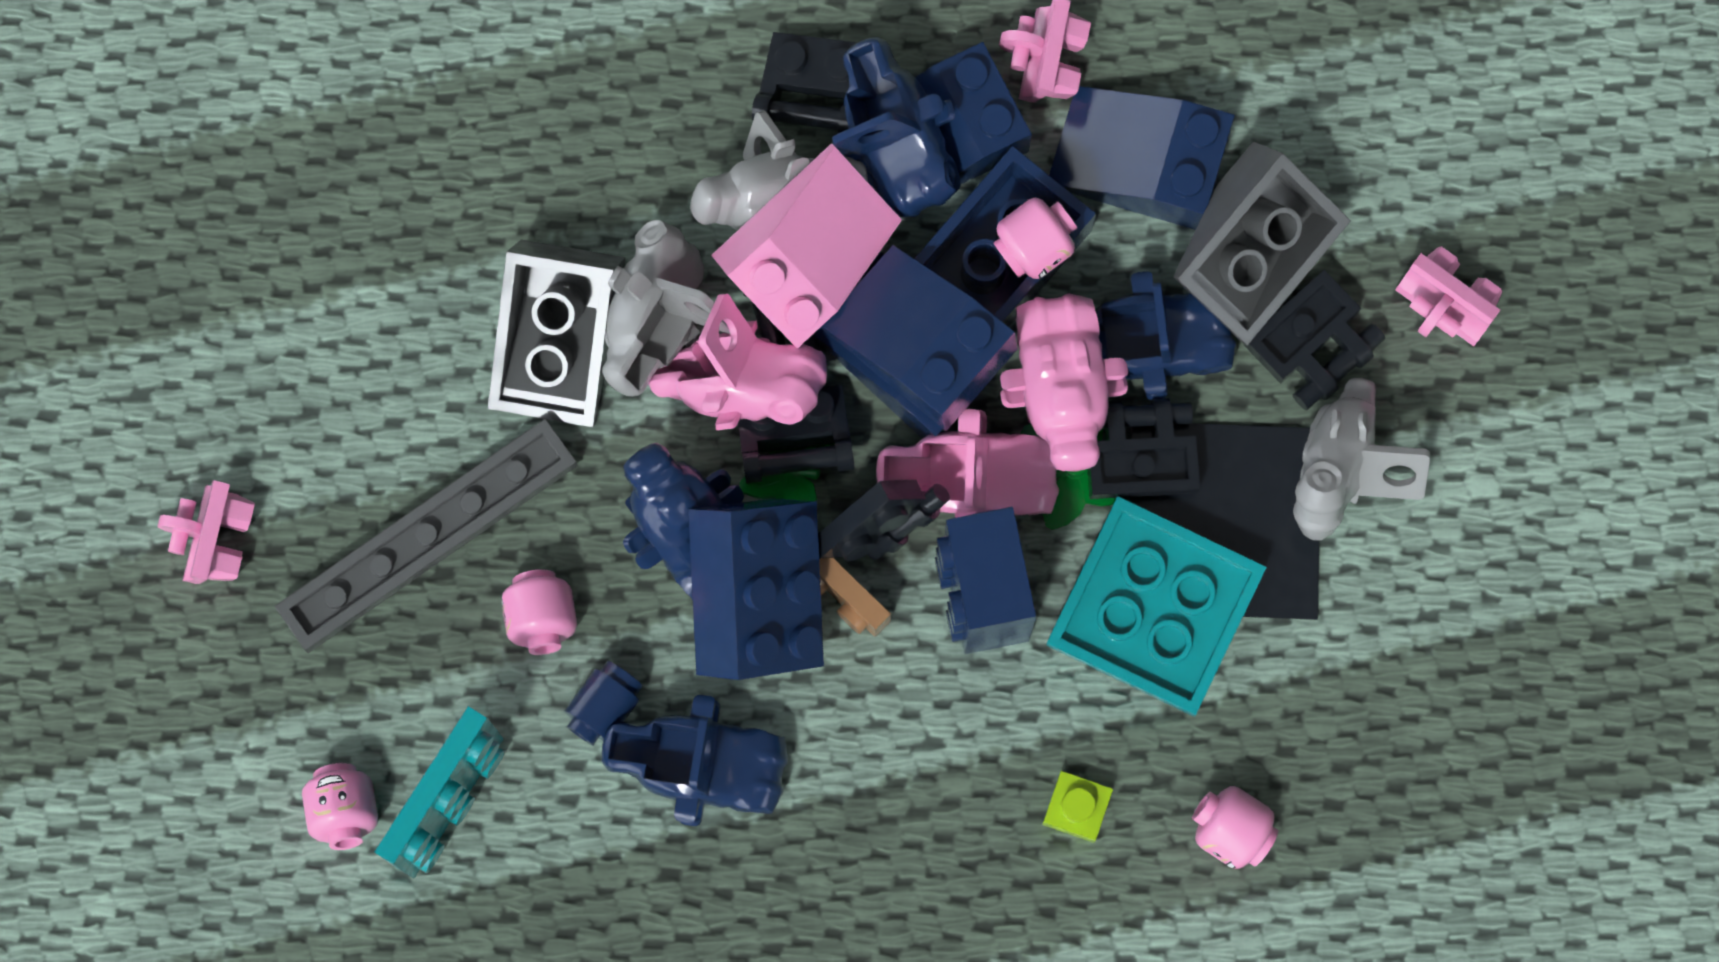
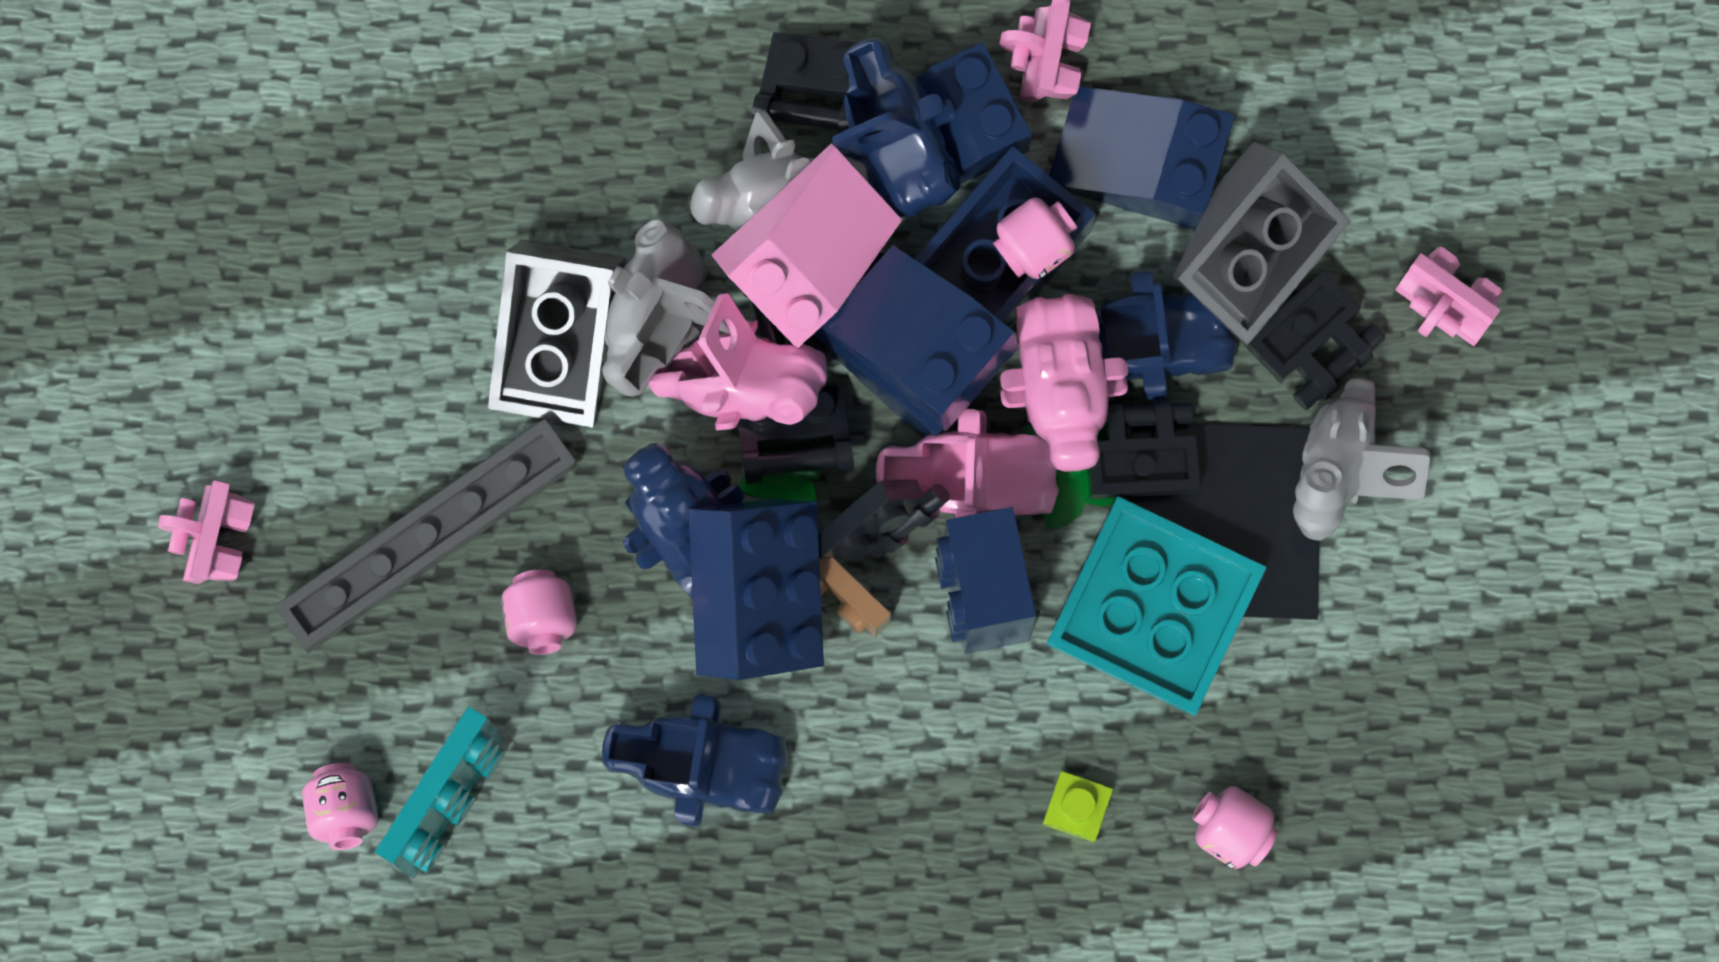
dark blue brick [564,661,643,746] -> none

